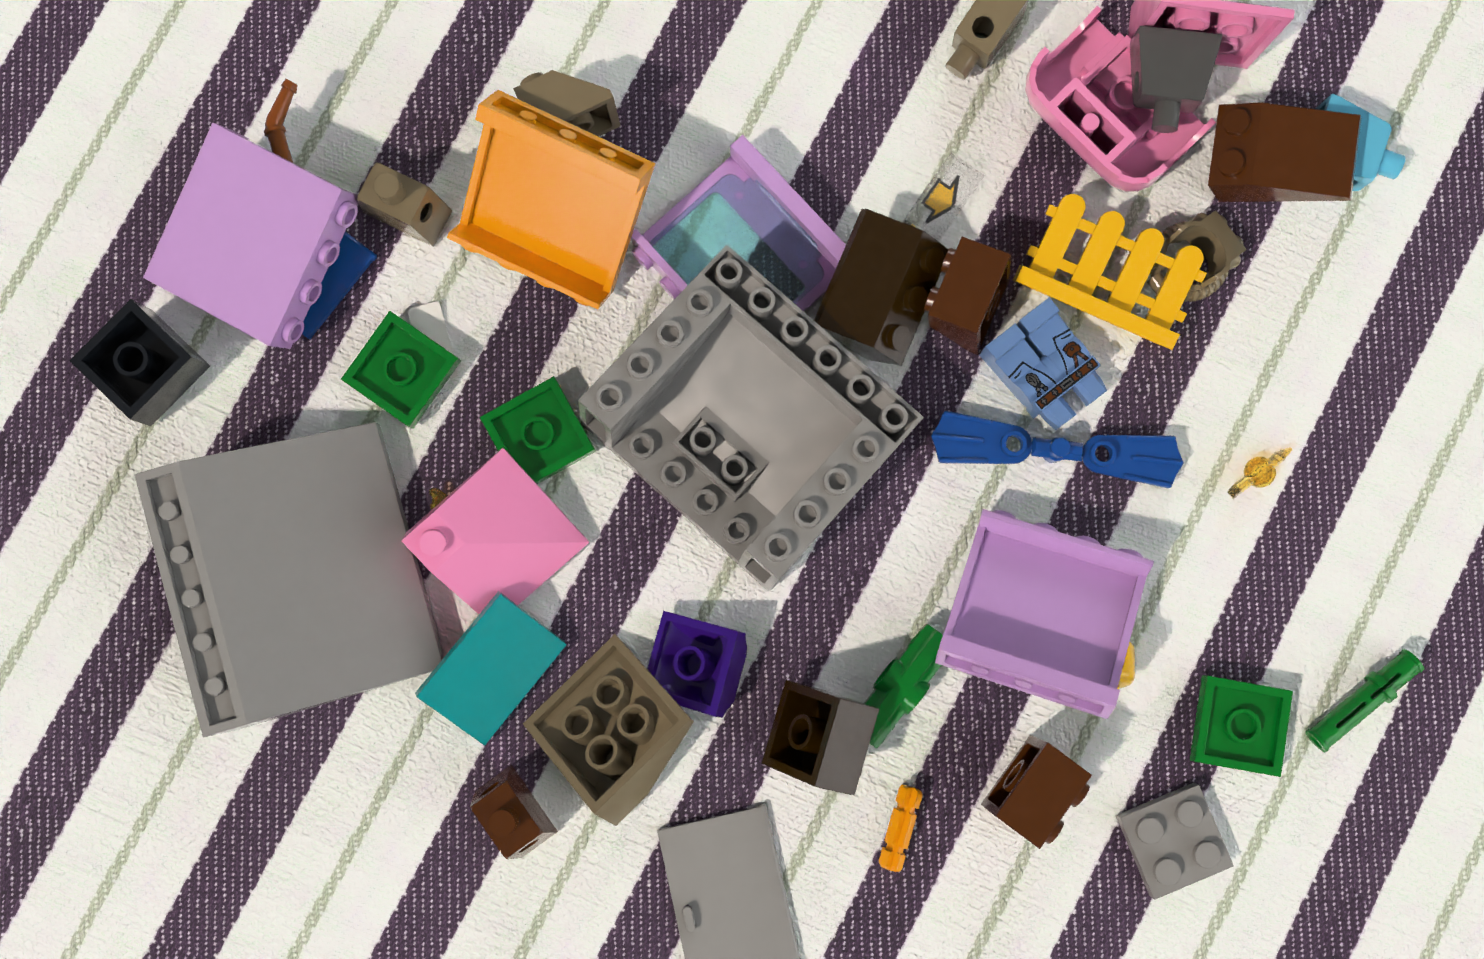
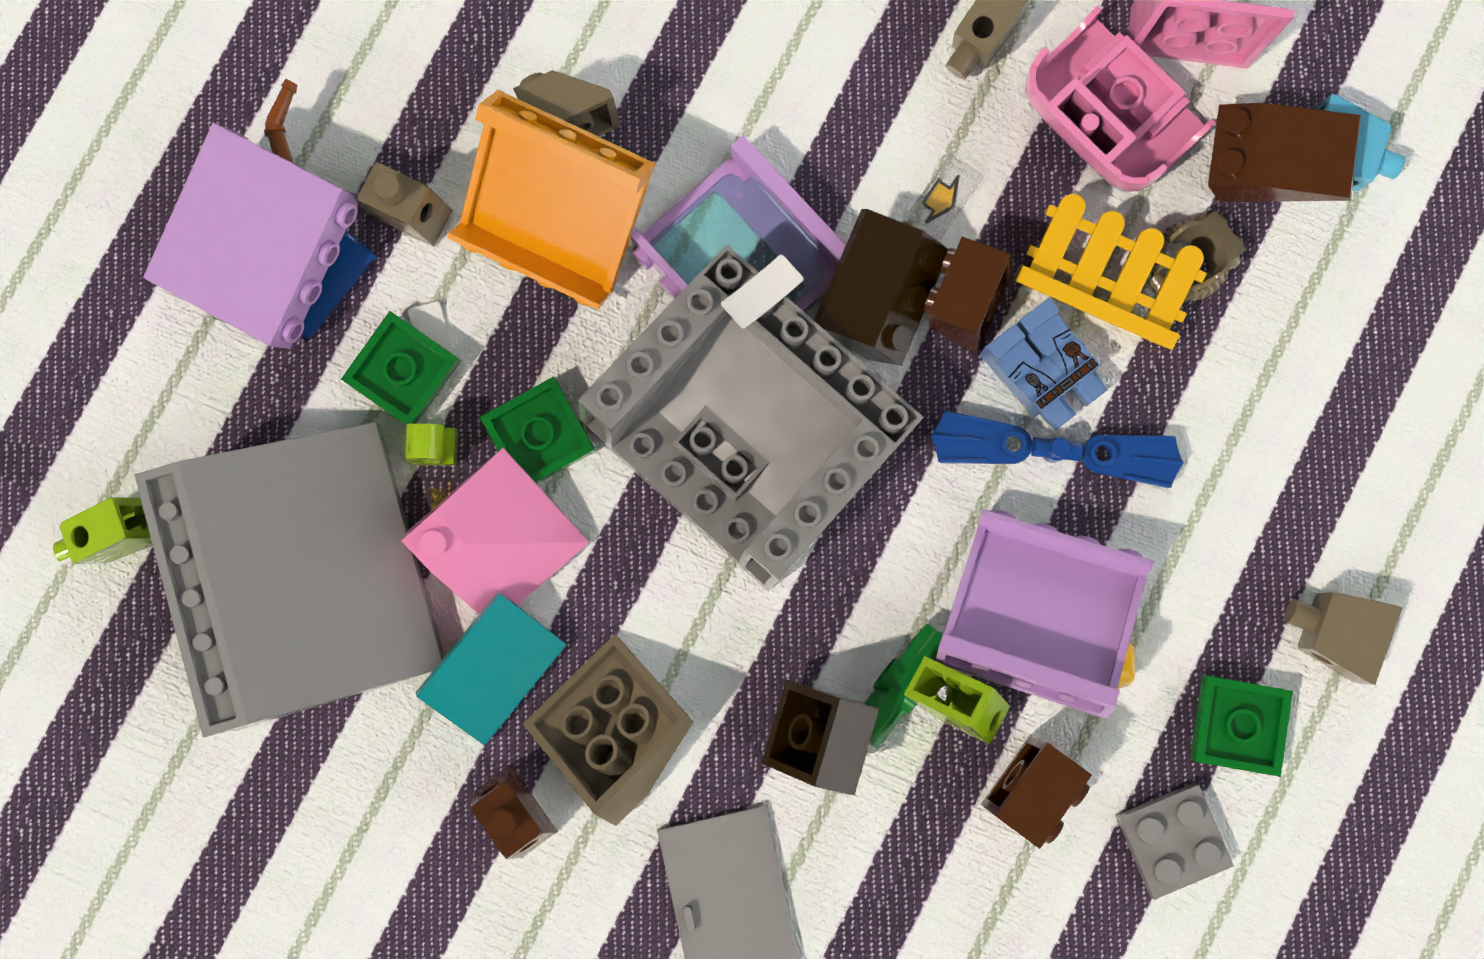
black brick [69,299,210,426] -> none
dark purple slope [647,611,747,718] -> none
light orange axle [879,785,923,872] -> none
dark grey torso [1130,26,1222,133] -> none
clear yellow piece [1227,447,1292,499] -> none
green pin [1305,649,1425,753] -> none
none -> lime torso [53,497,153,565]
none -> lime leg [405,424,458,466]
none -> white sticker [721,255,804,329]
none -> lime torso [904,656,1009,744]
none -> dark tan torso [1284,592,1402,685]

